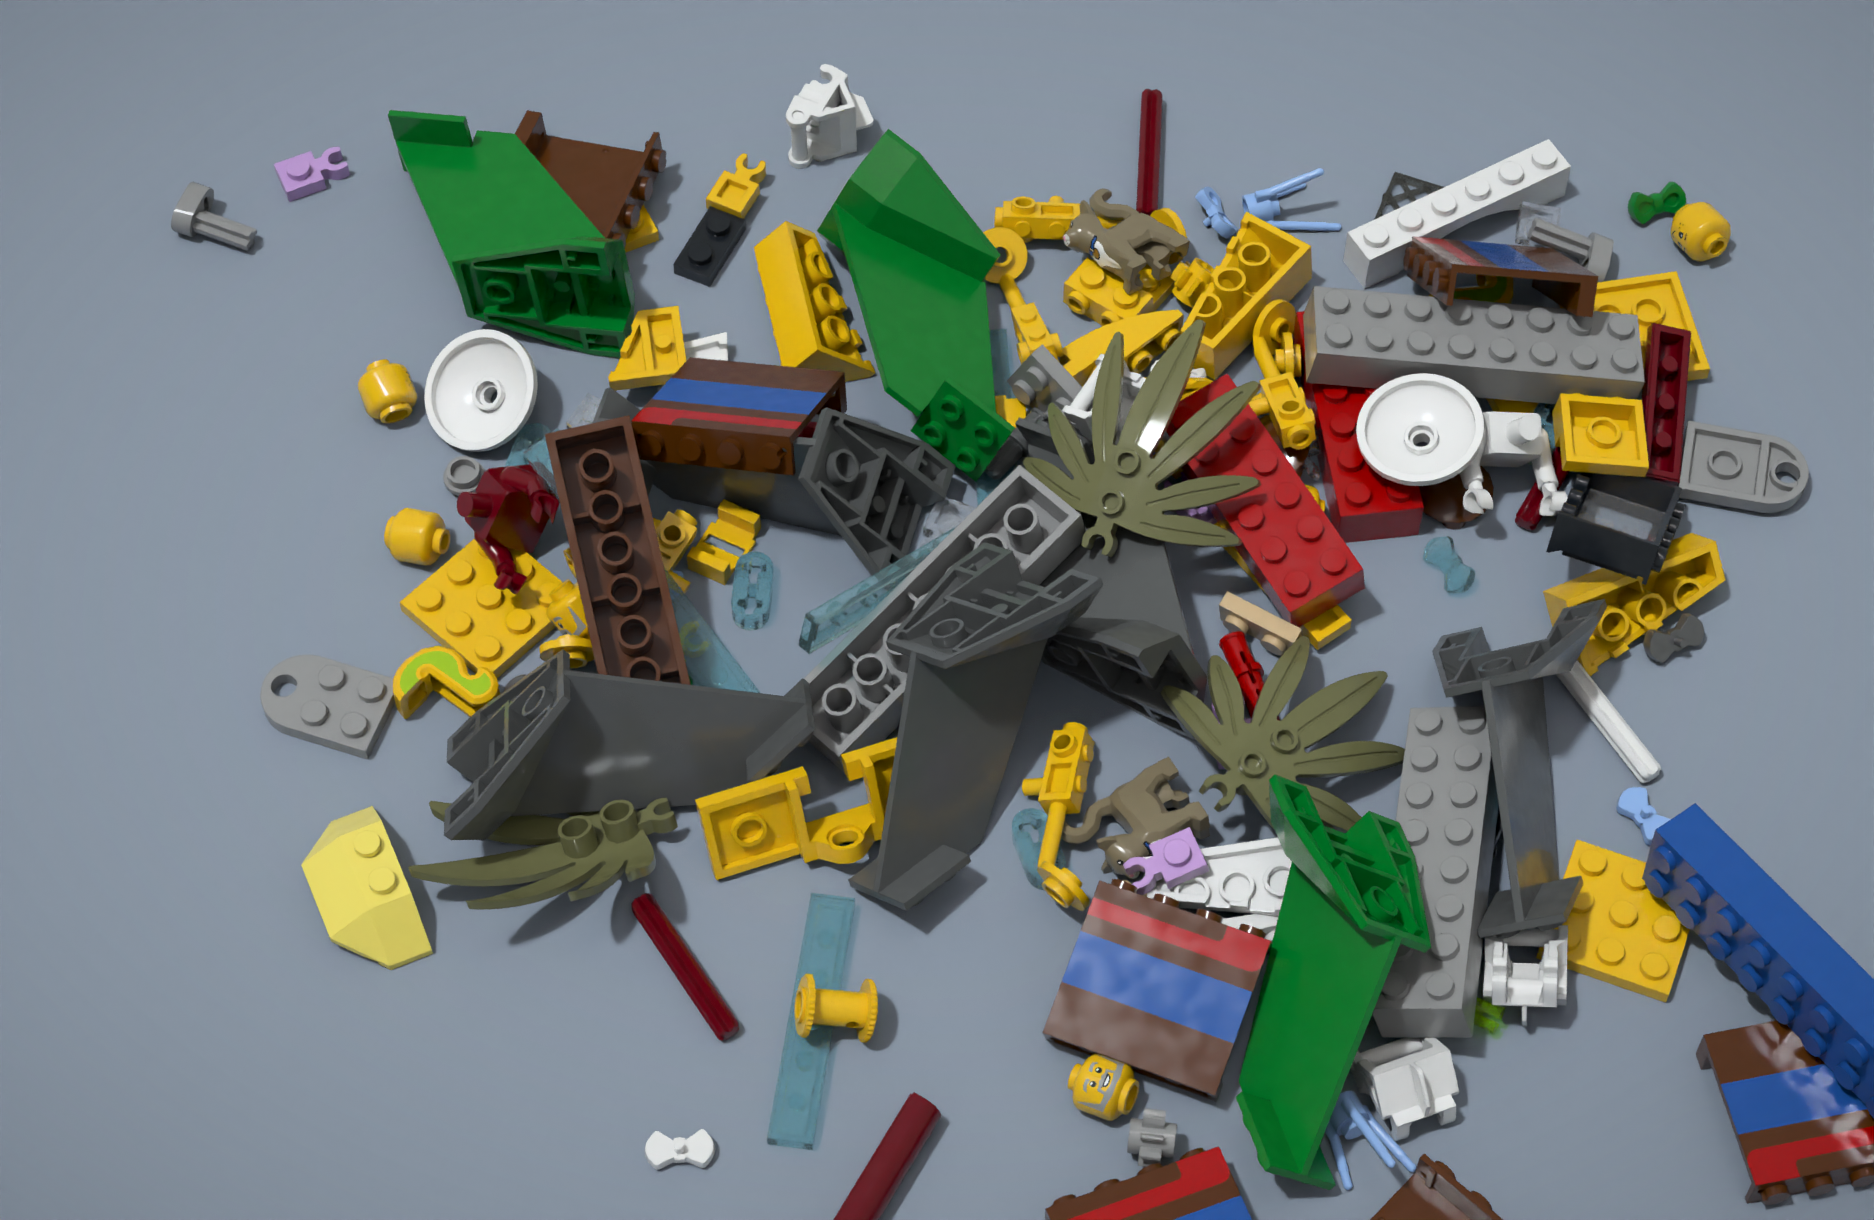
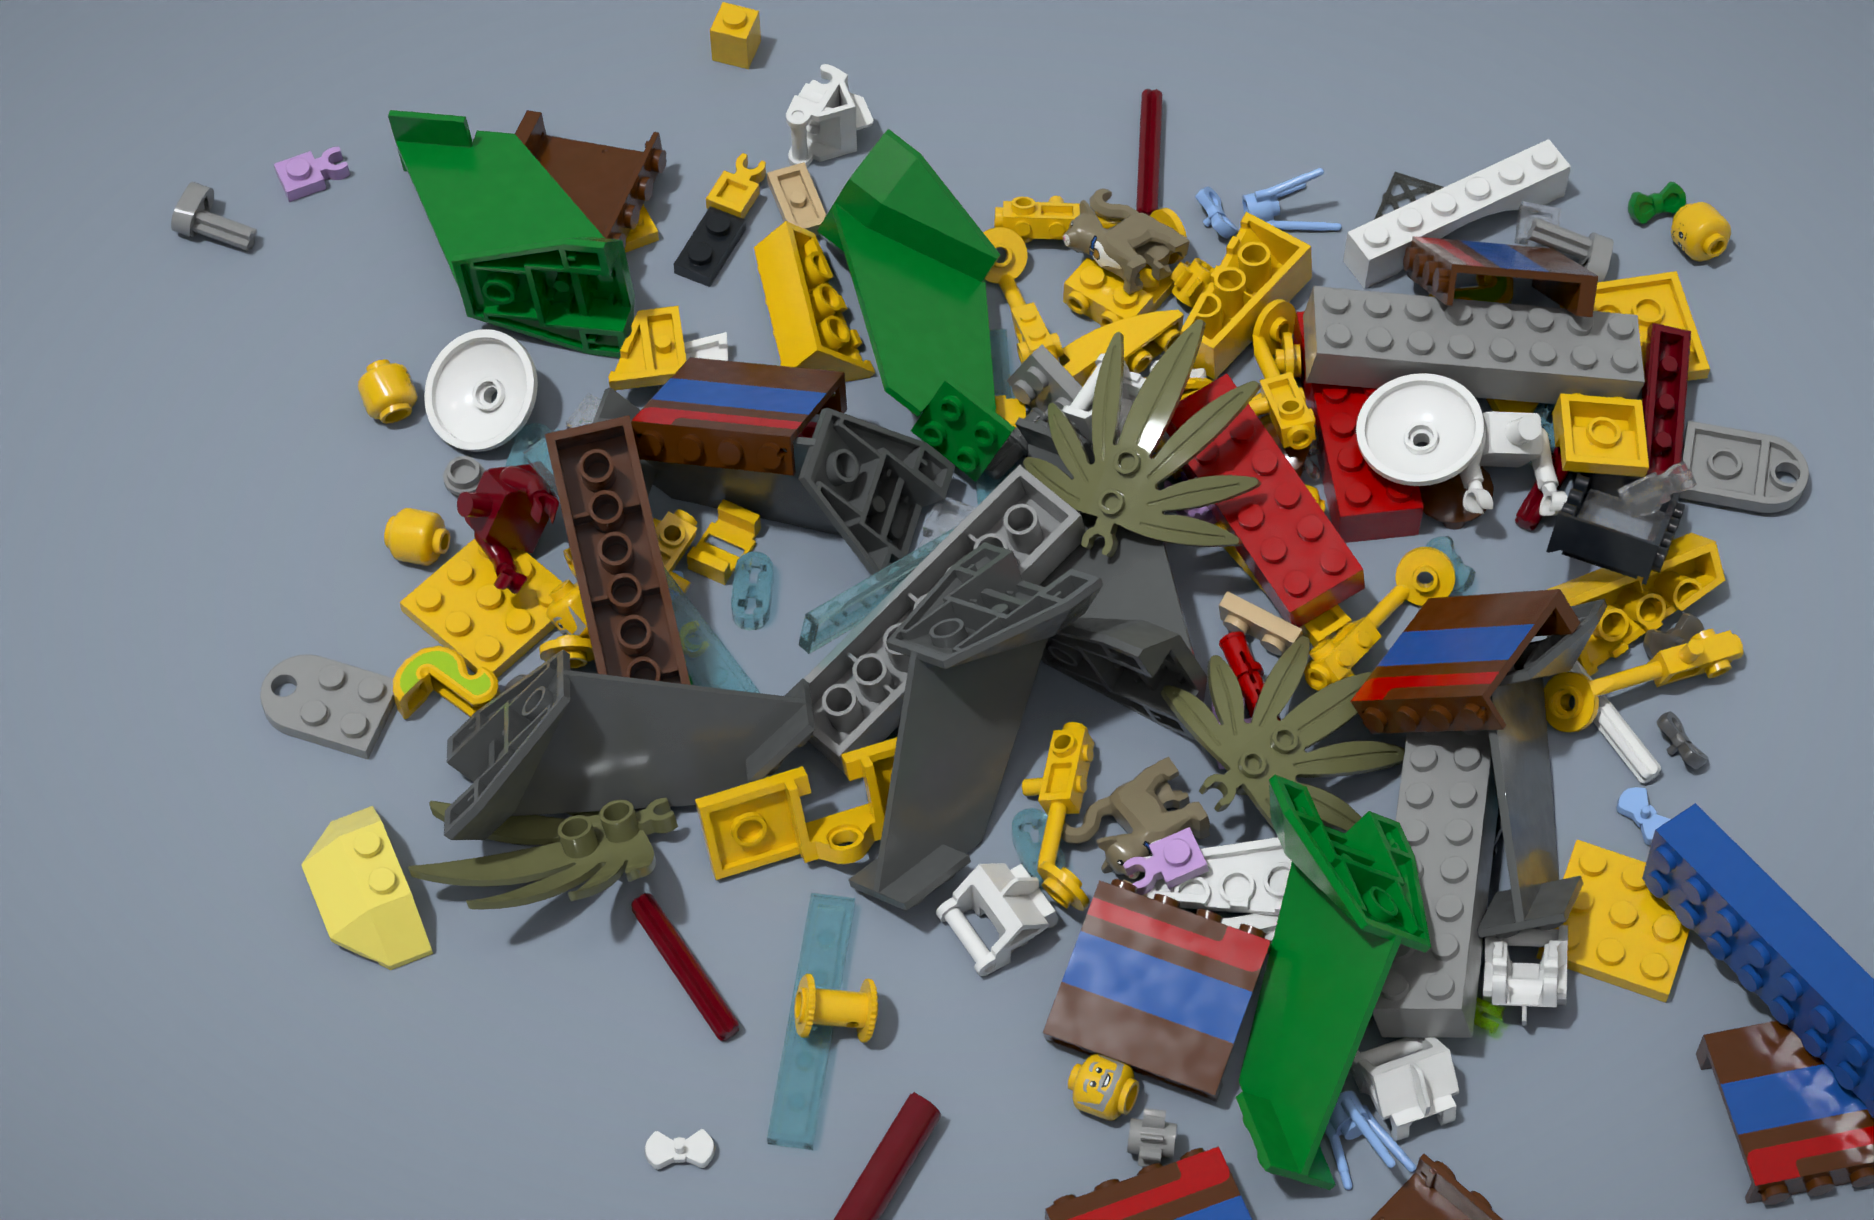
none -> yellow brick [710,2,761,69]
none -> tan plate [767,162,826,235]
none -> white piece [936,863,1058,976]
none -> yellow piece [1304,547,1455,691]
none -> reddish brown panel [1350,589,1581,734]
none -> yellow piece [1544,629,1743,732]
none -> clear plate [1617,461,1697,518]
none -> flat silver piece [1657,711,1708,769]

